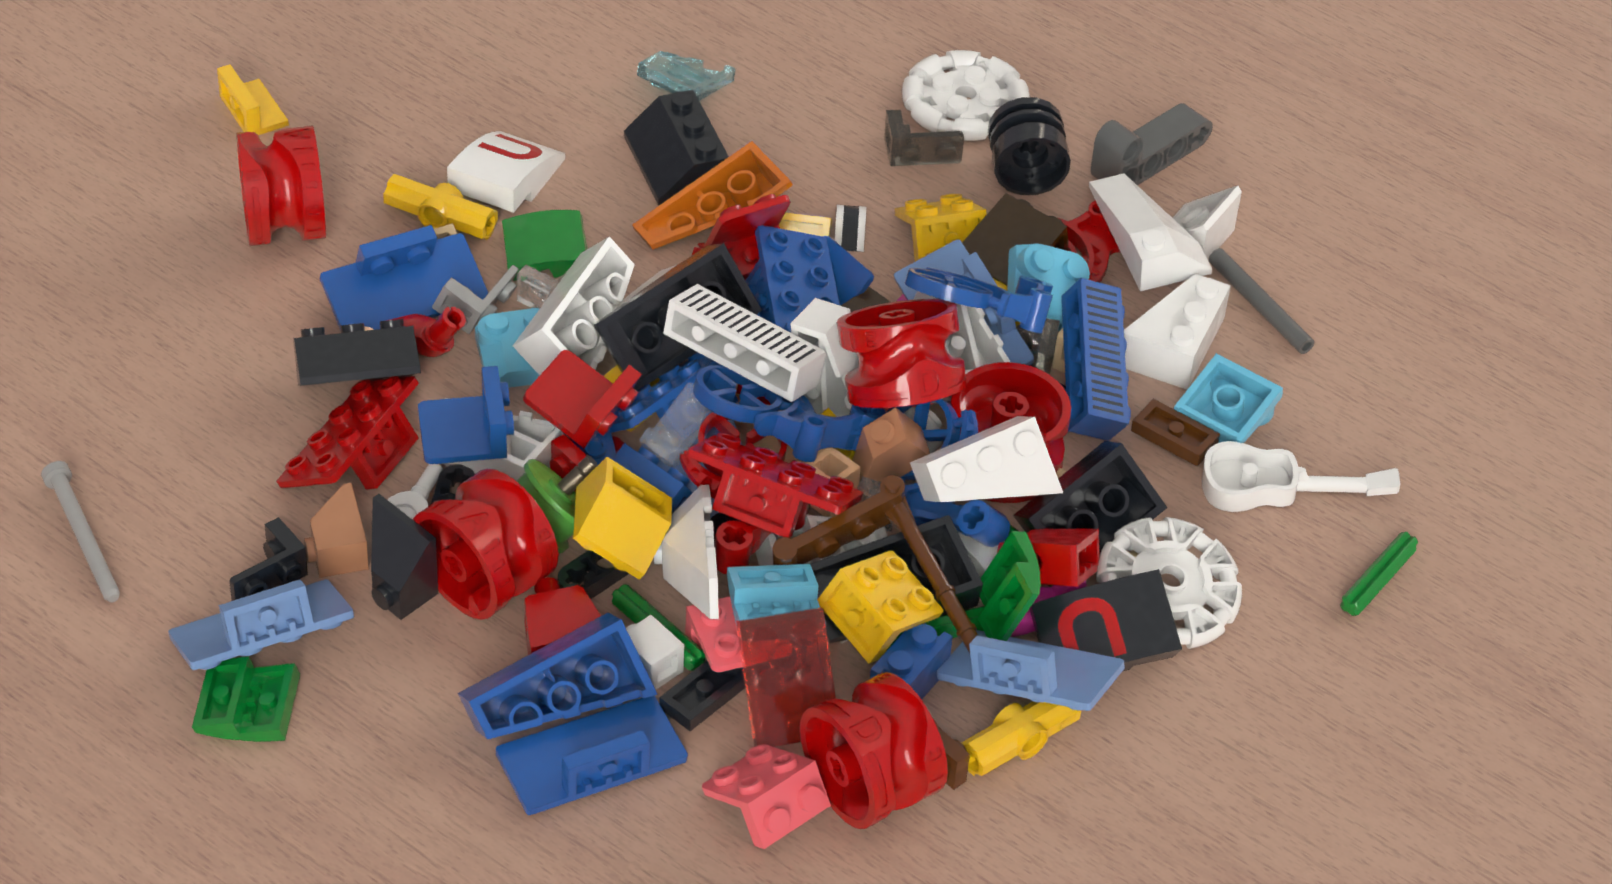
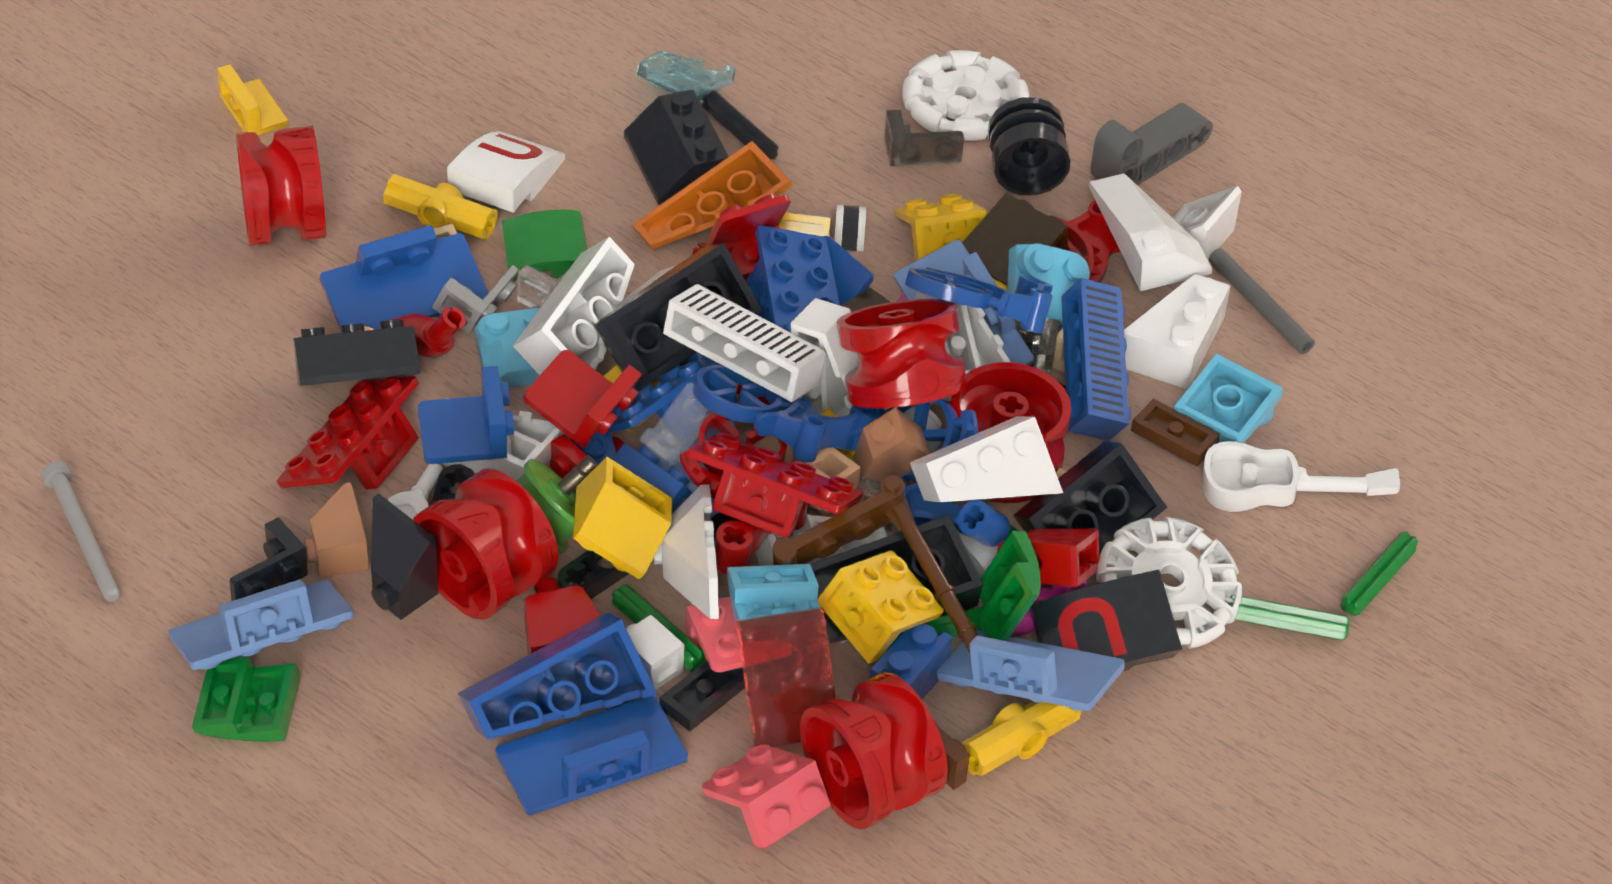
none -> black axle [702,91,779,160]
none -> axle [1228,595,1350,640]

